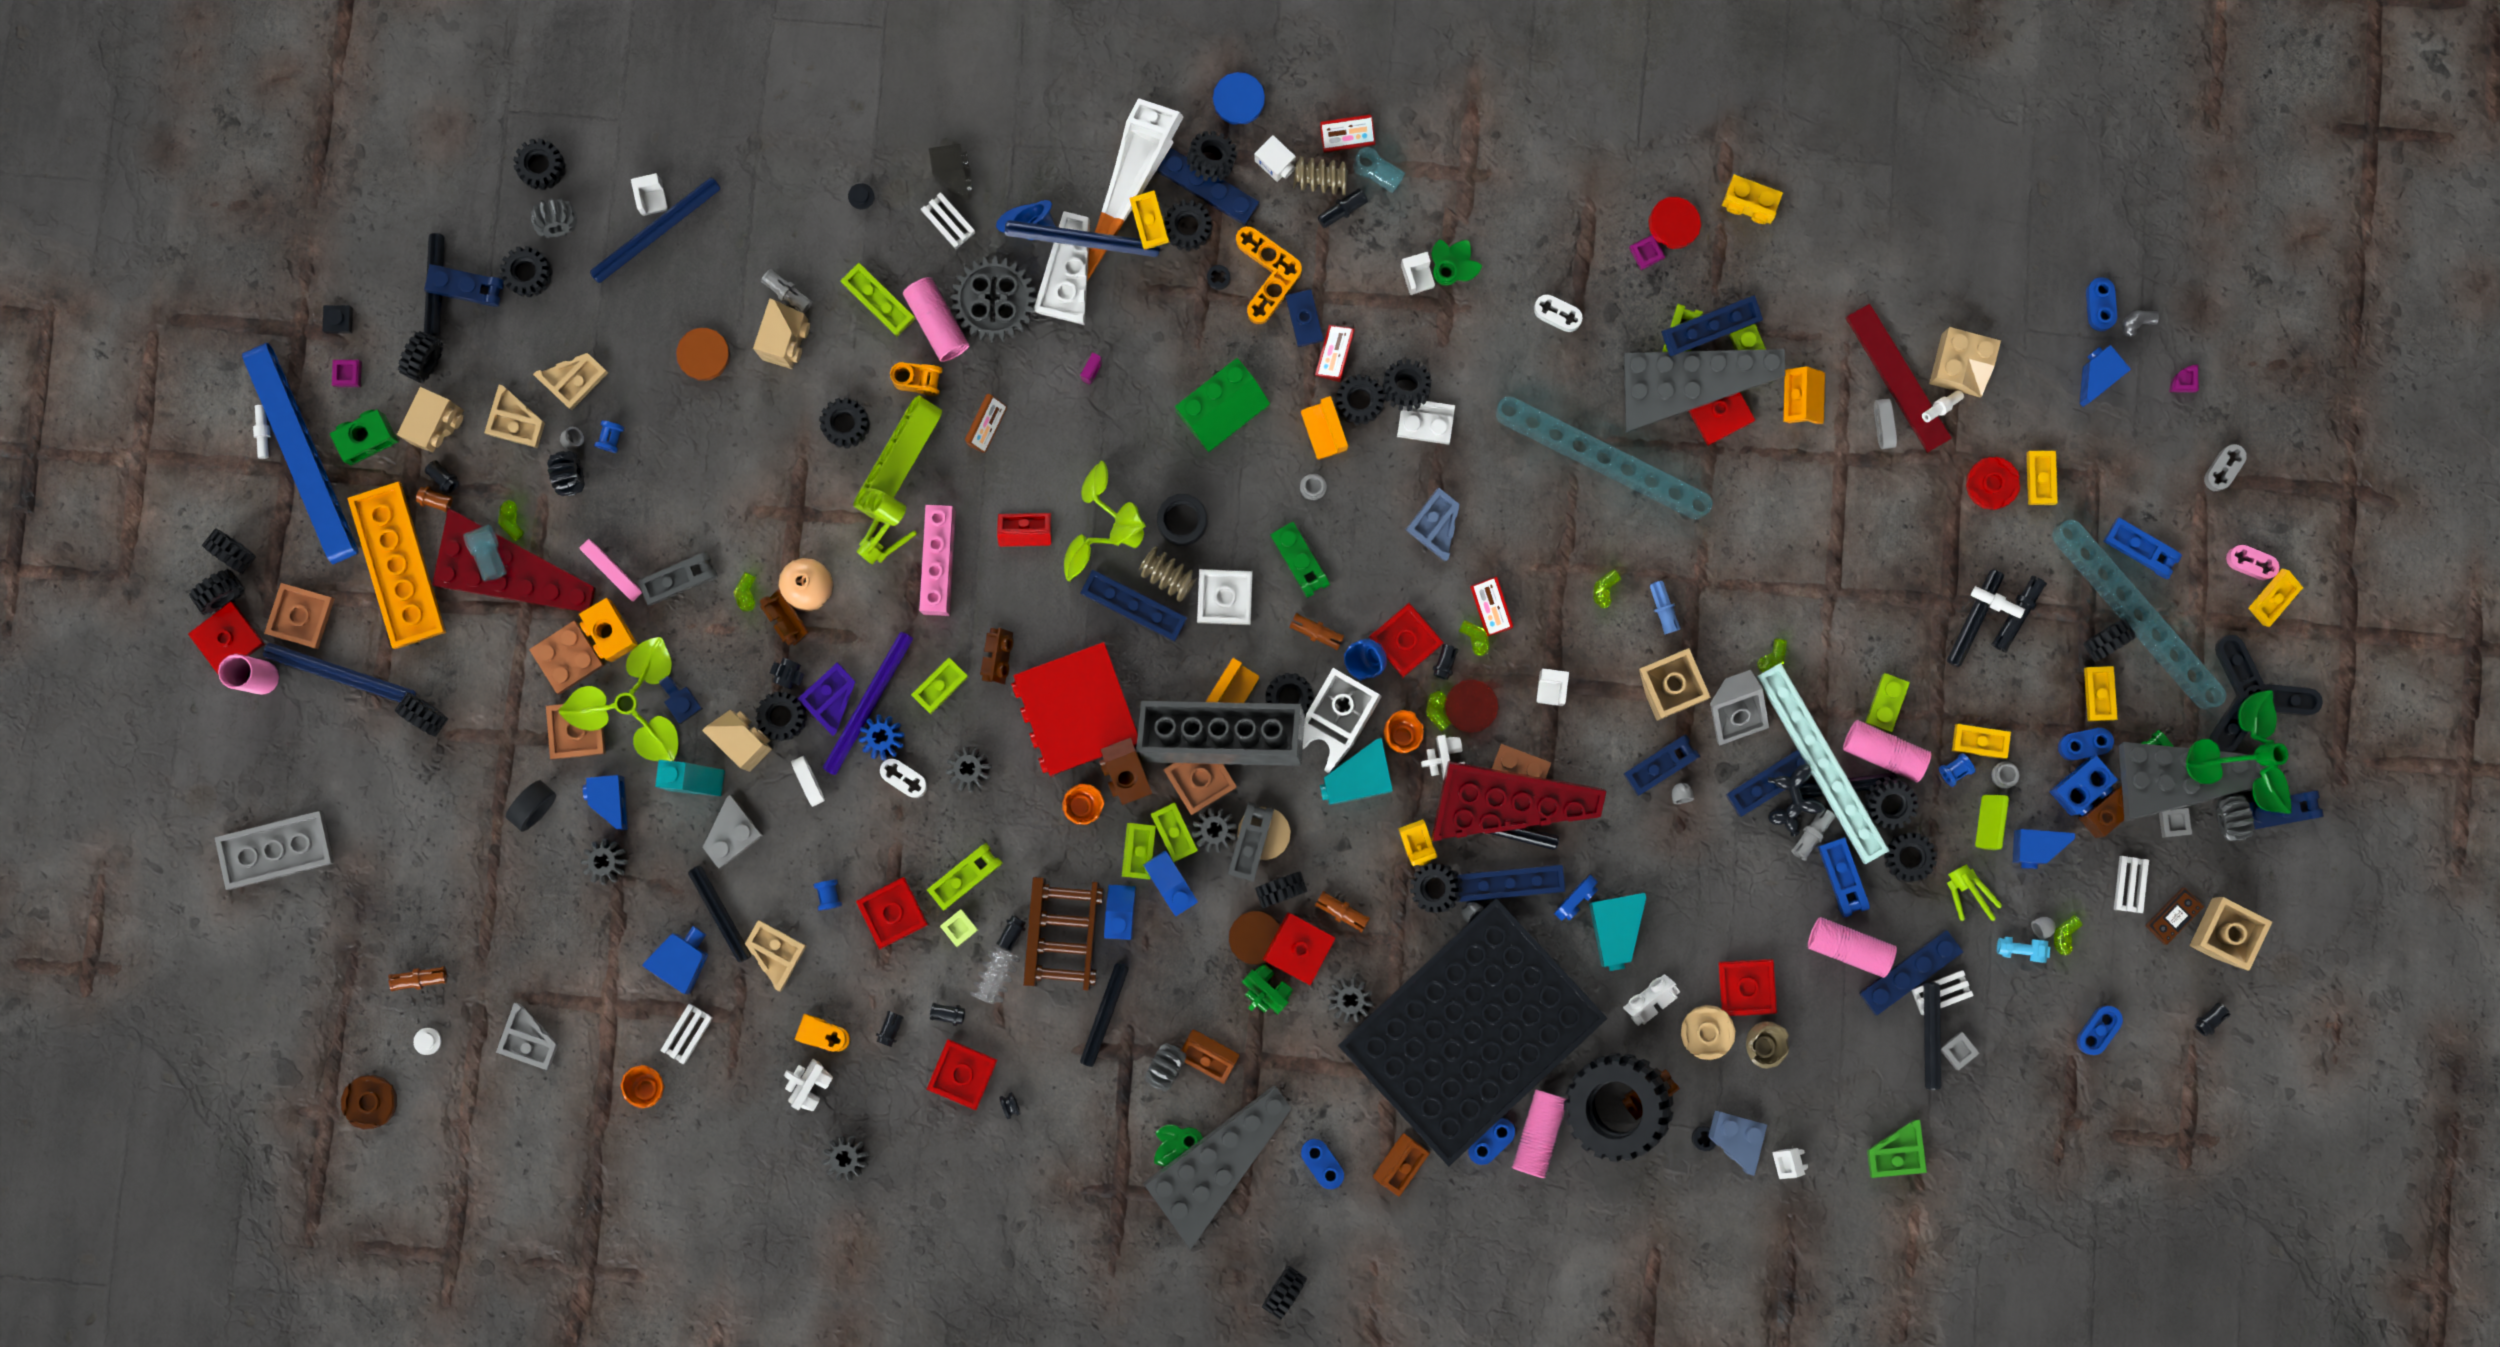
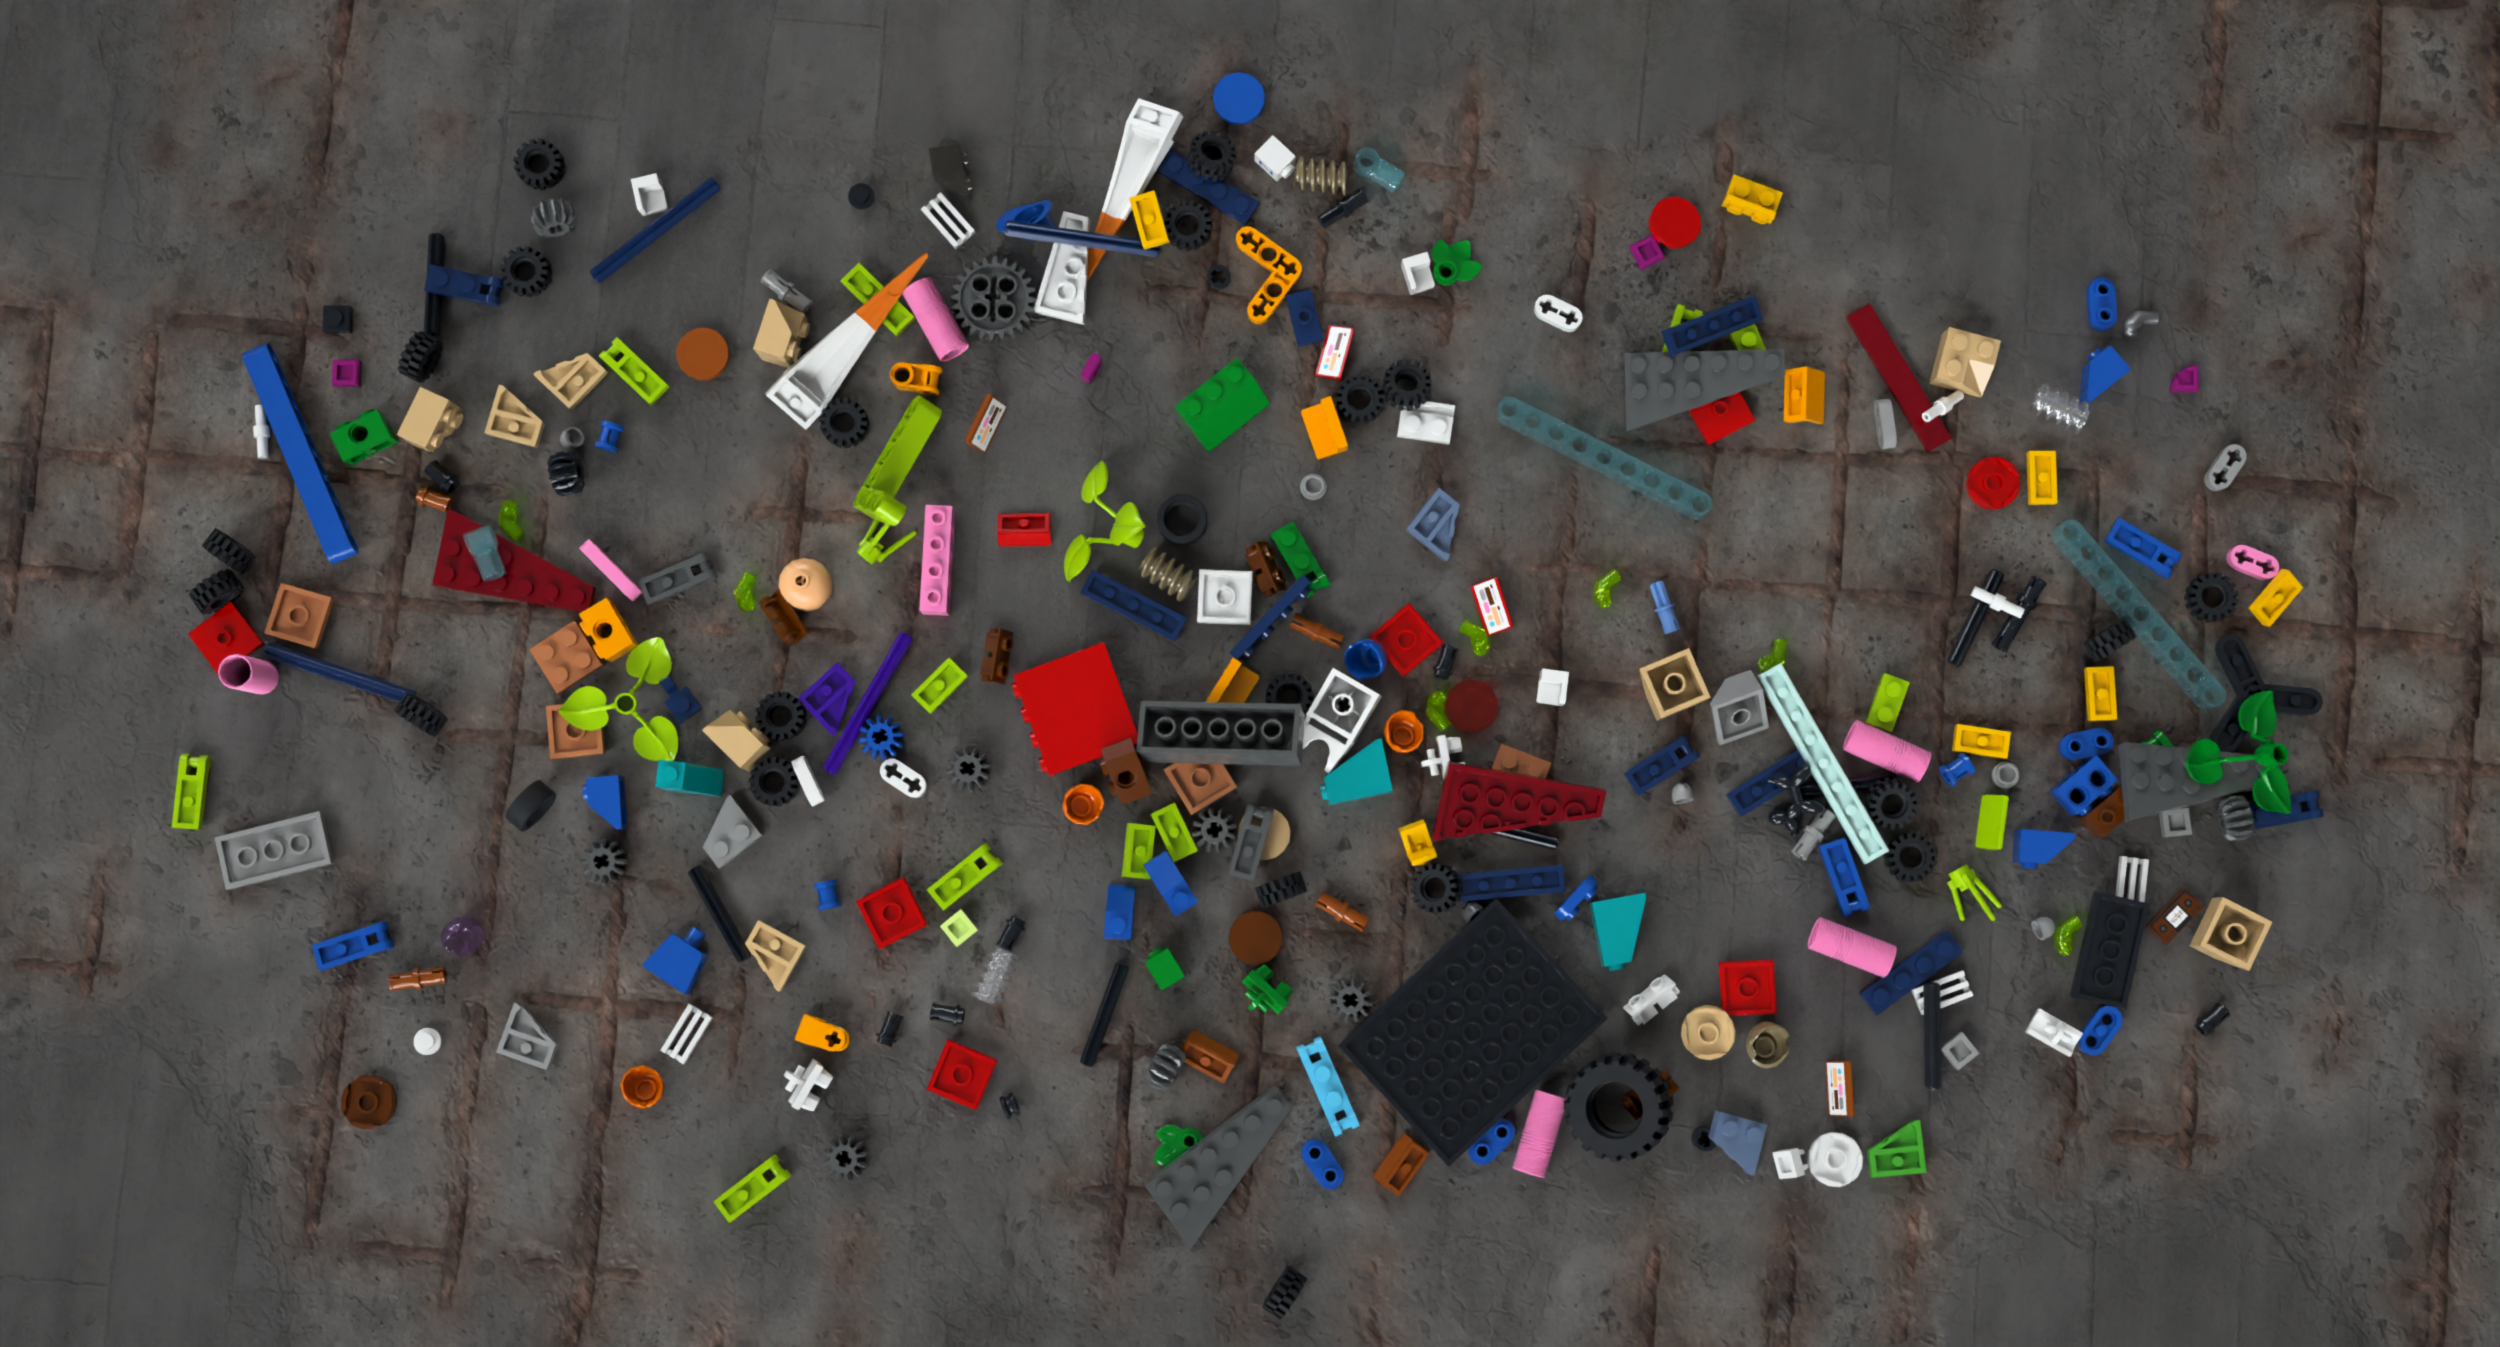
light orange plate [347,482,446,649] -> none
black gear [769,658,805,690] -> none
reddish brown fence [1023,877,1103,991] -> none
red plate [1262,912,1335,985] -> none
slope [1320,115,1375,153] -> none
medium azure bar [1997,937,2051,963] -> none
none -> lime plate [171,753,212,830]
none -> blue plate [311,921,394,971]
none -> clear purple hair [440,917,485,957]
none -> lime plate [598,337,670,406]
none -> lime plate [713,1154,792,1223]
none -> black tyre [748,757,800,807]
none -> white plate [766,253,928,430]
none -> green brick [1144,947,1186,991]
none -> dark blue plate [1229,575,1313,660]
none -> reddish brown hinge [1245,541,1287,598]
none -> medium azure plate [1296,1036,1360,1137]
none -> white tile [1807,1132,1863,1187]
none -> slope [1825,1060,1855,1117]
none -> white hips [2025,1009,2083,1057]
none -> clear piece [2029,383,2091,435]
none -> black plate [2070,891,2150,1009]
none -> black tyre [2184,572,2239,623]

